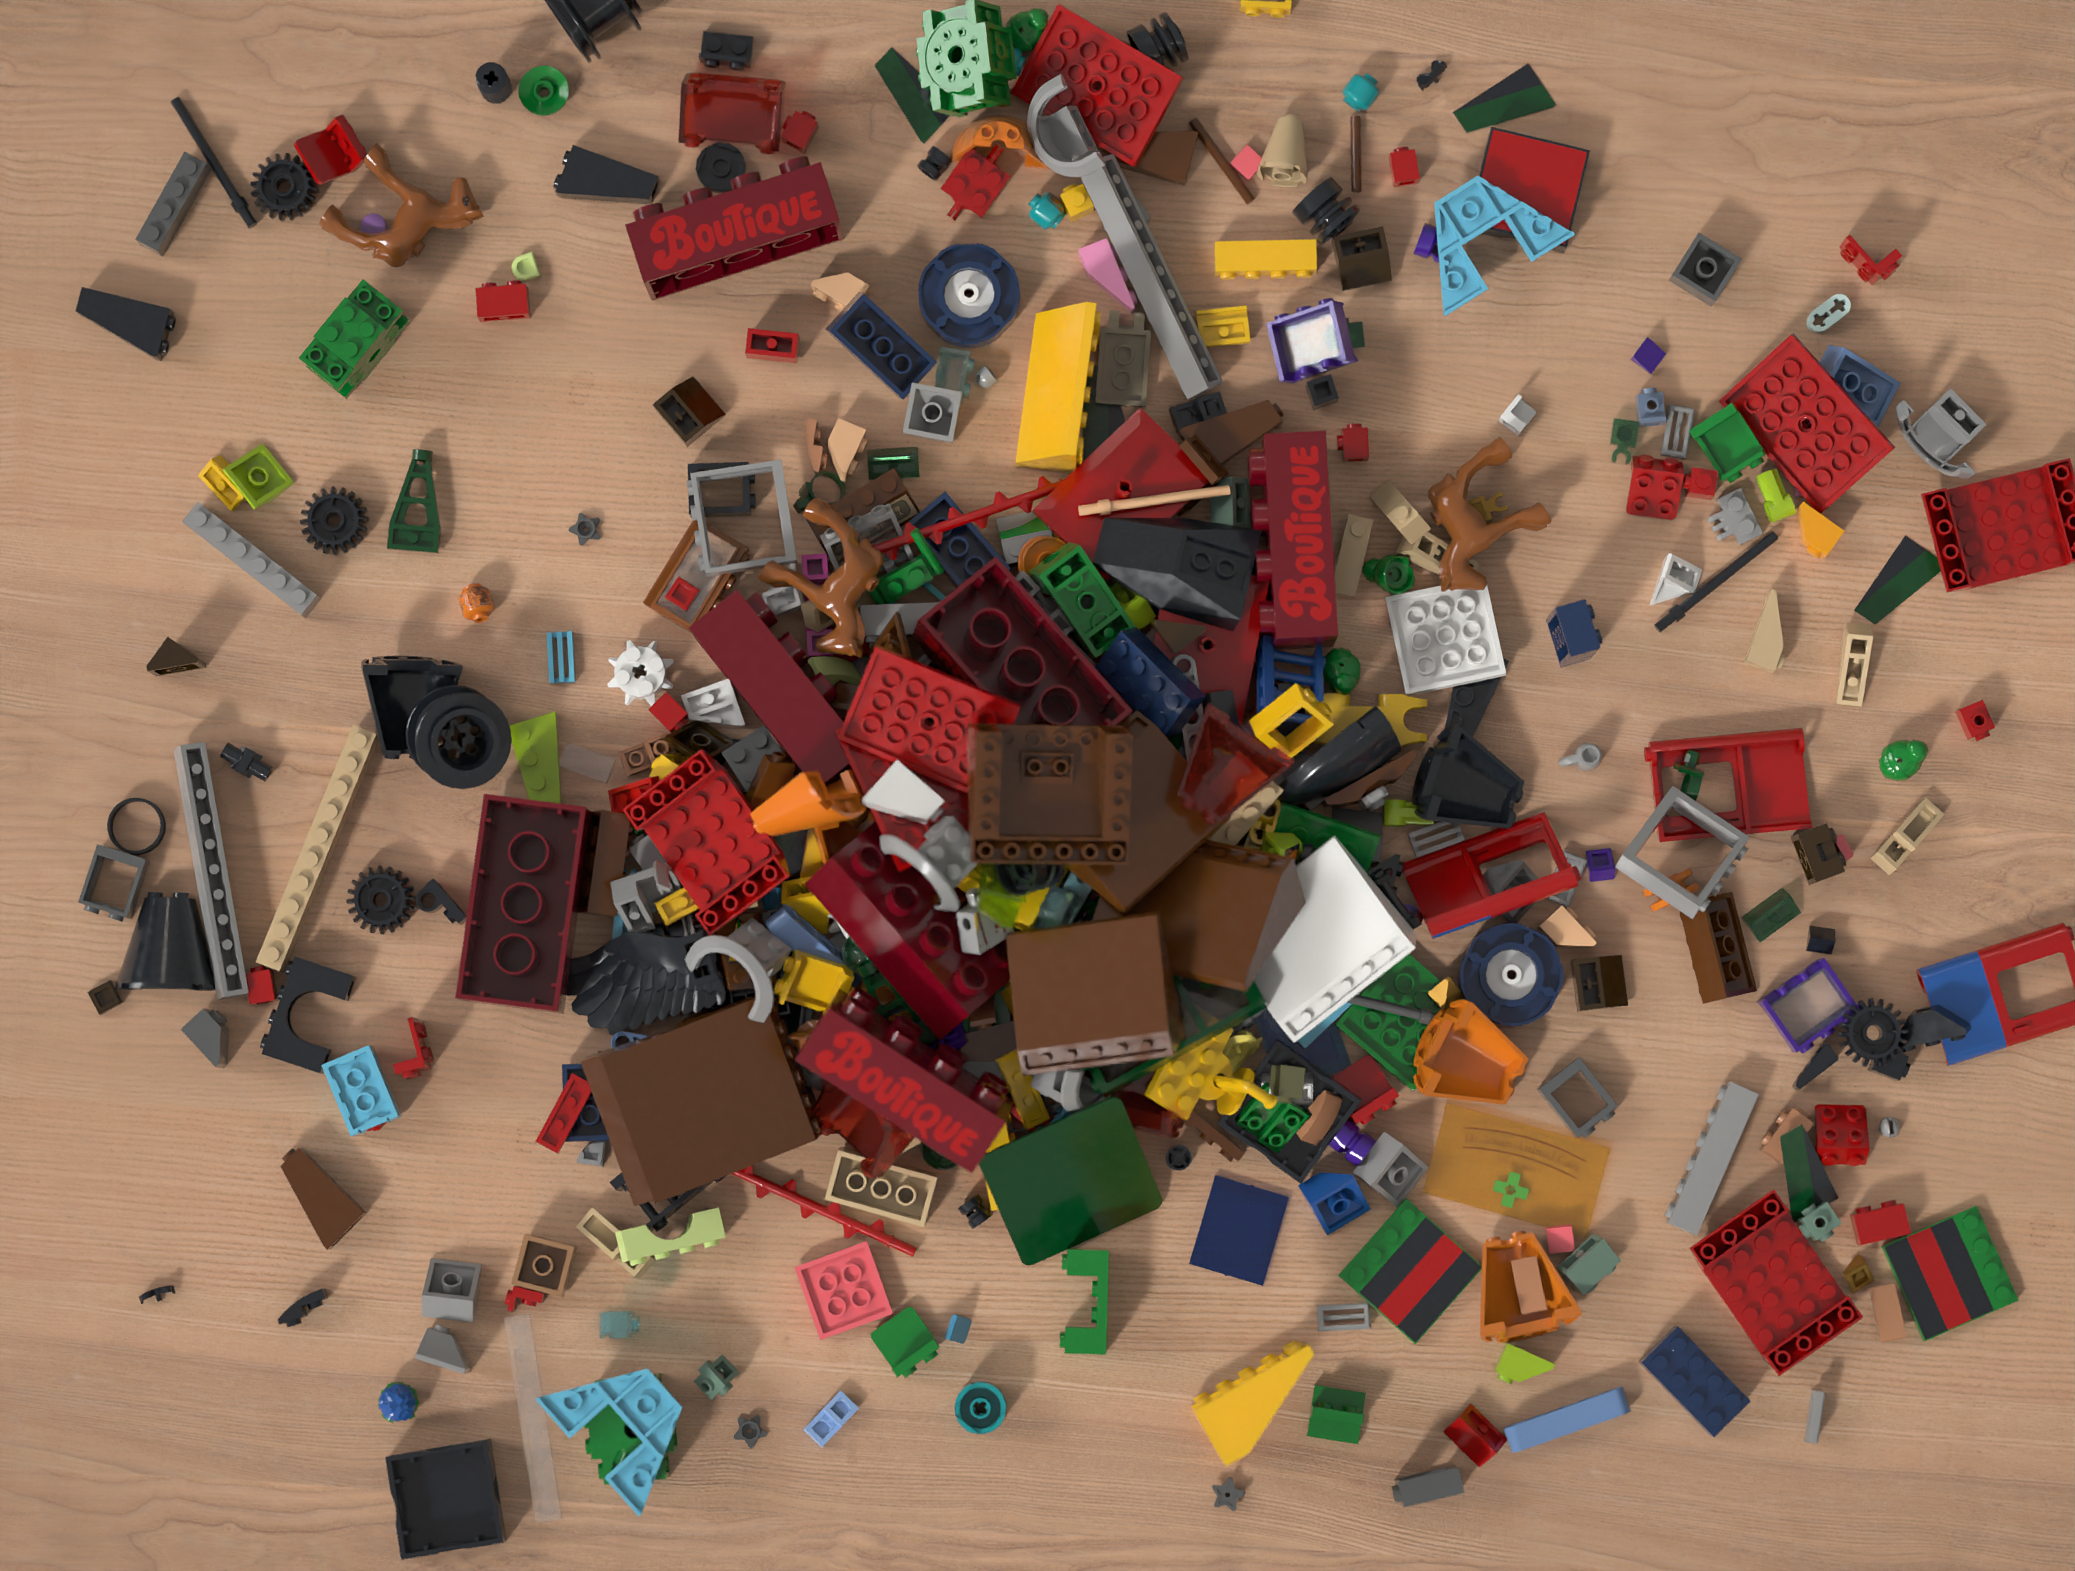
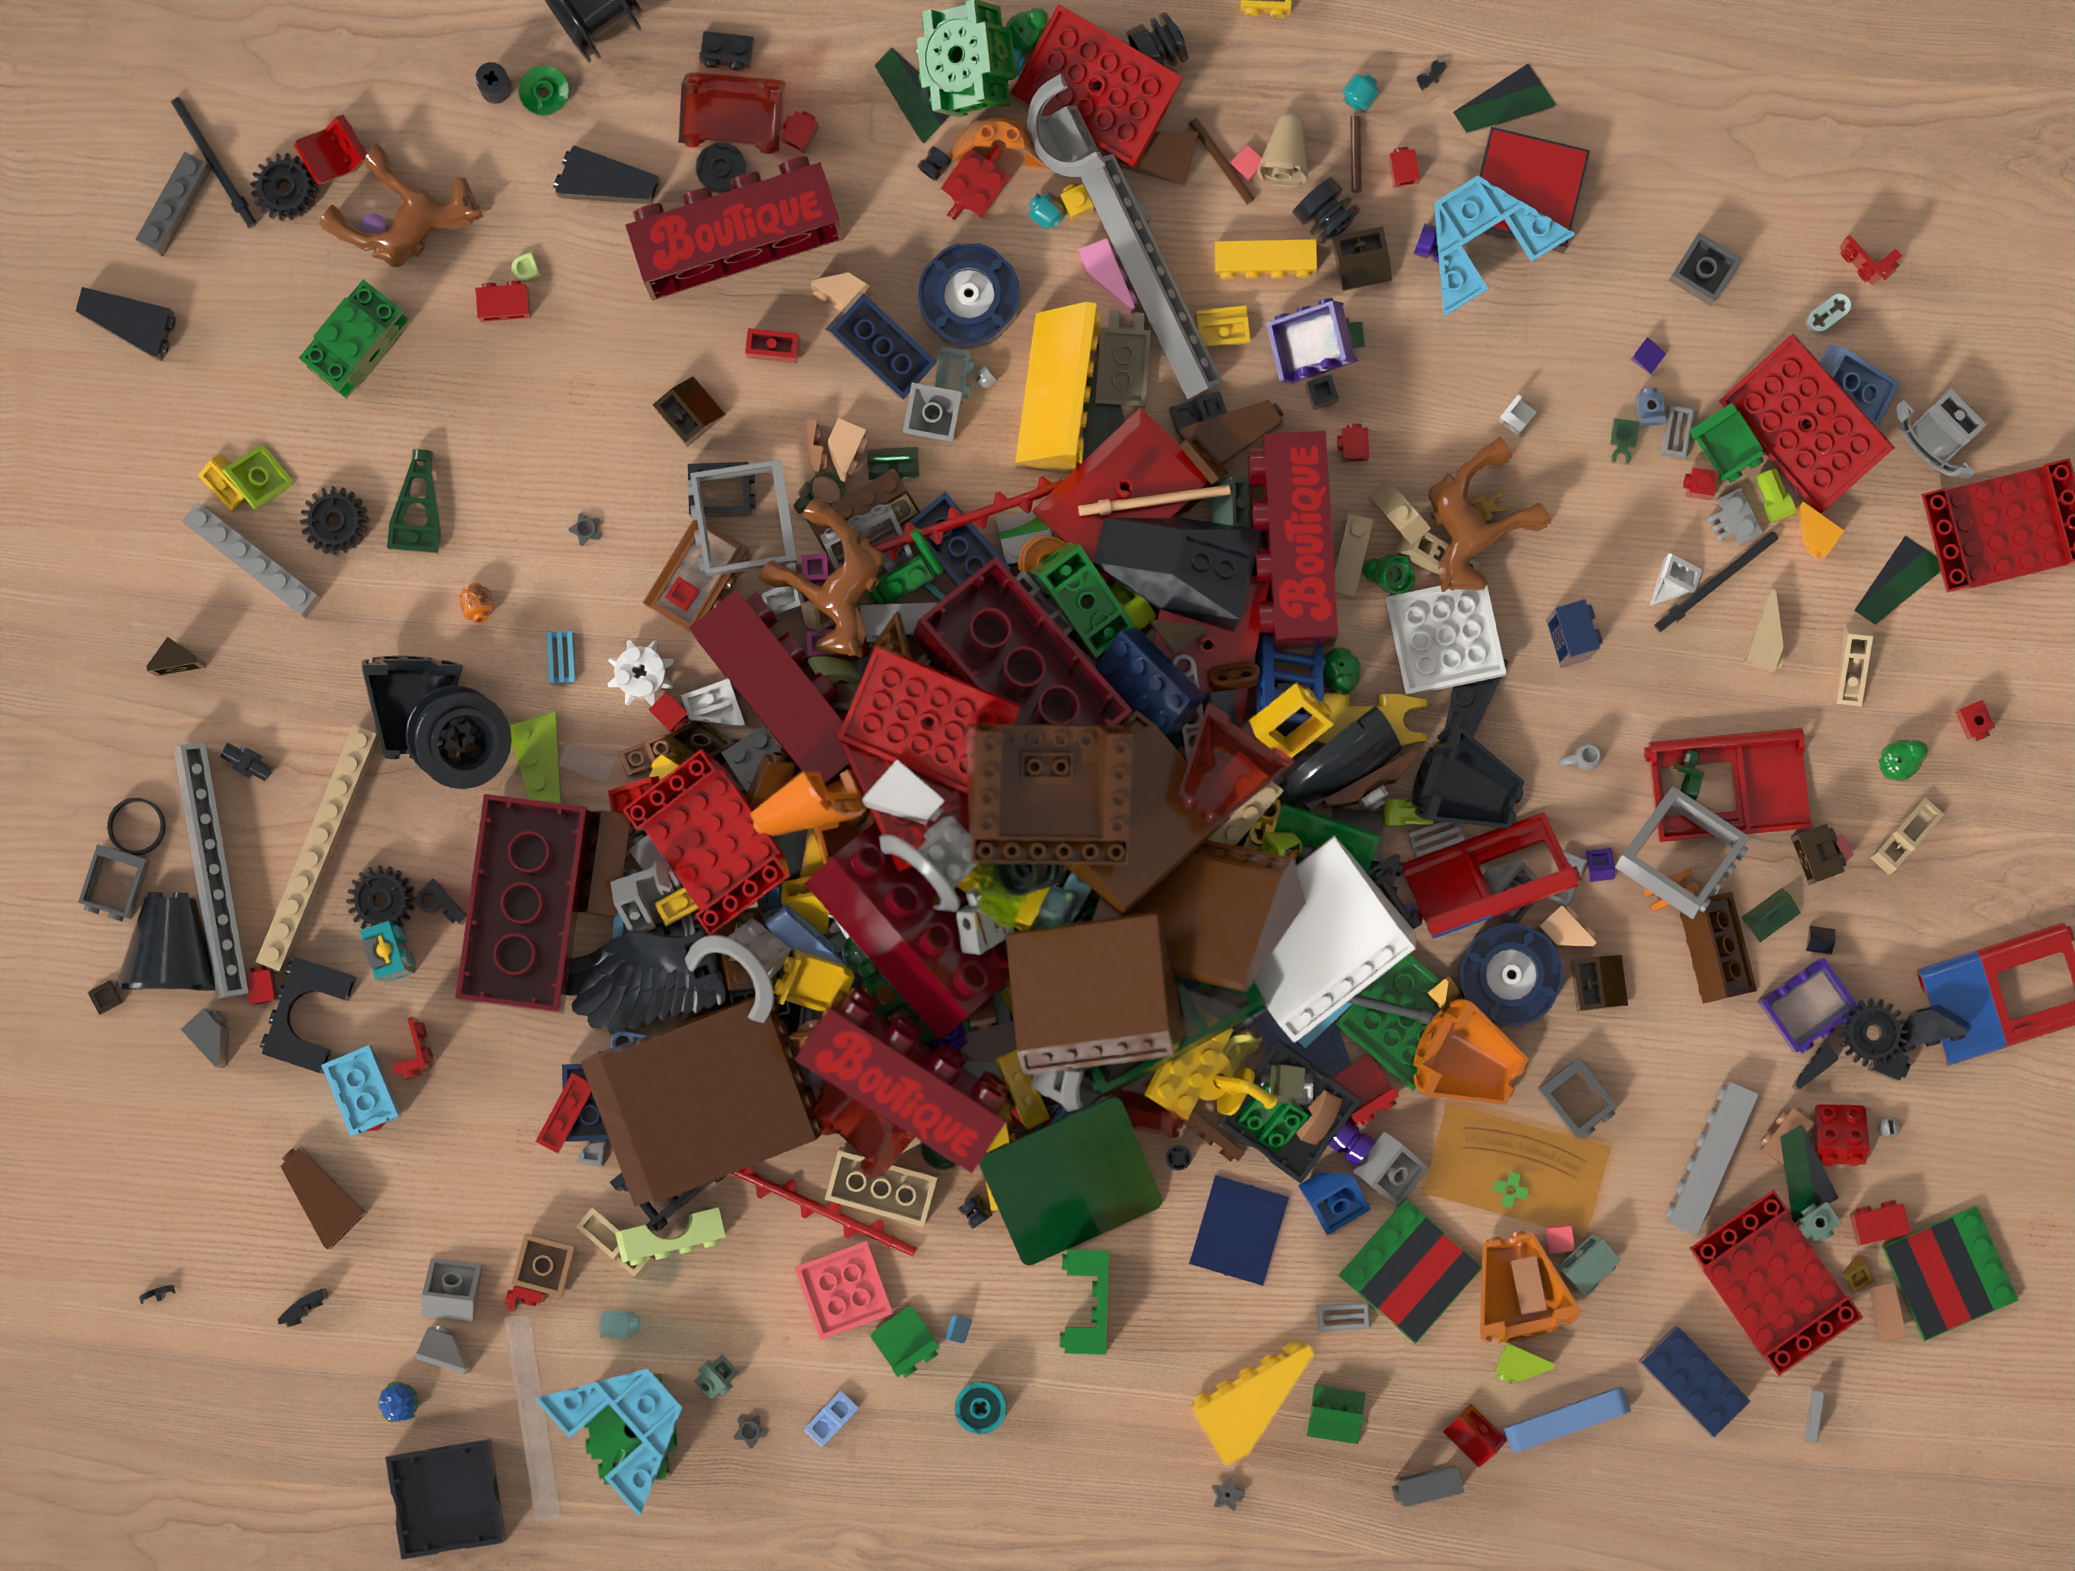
red bracket [1626,454,1684,520] -> none
none -> teal piece [359,921,416,983]
none -> reddish brown plate [1209,661,1260,691]

